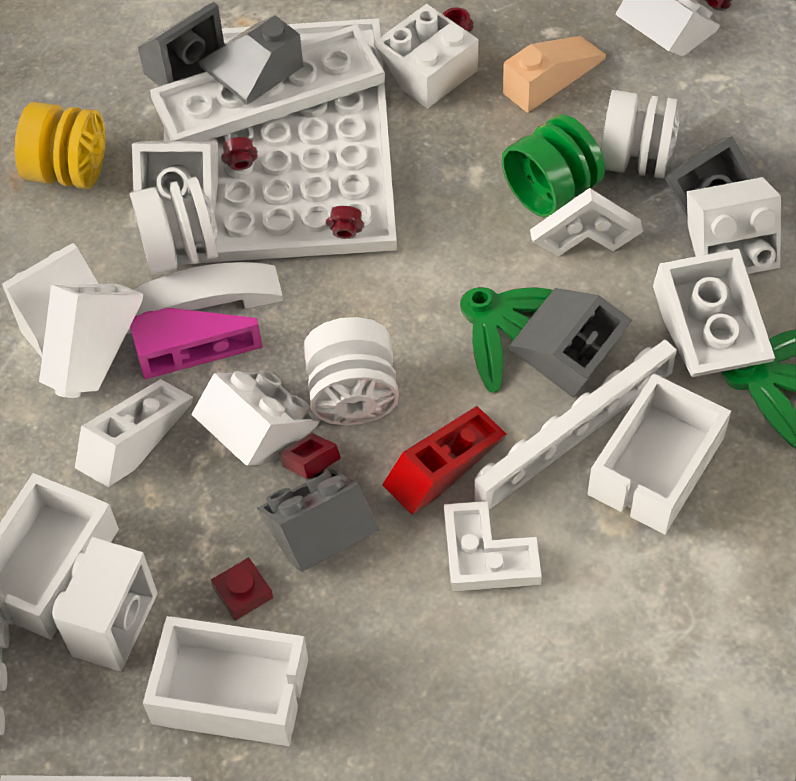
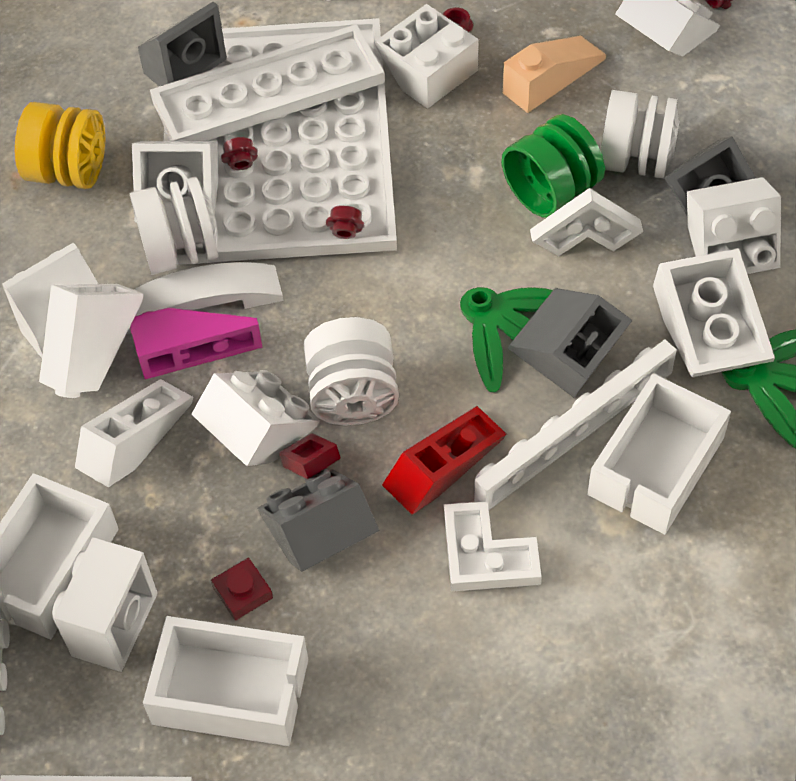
dark grey slope [199,15,304,105] -> none

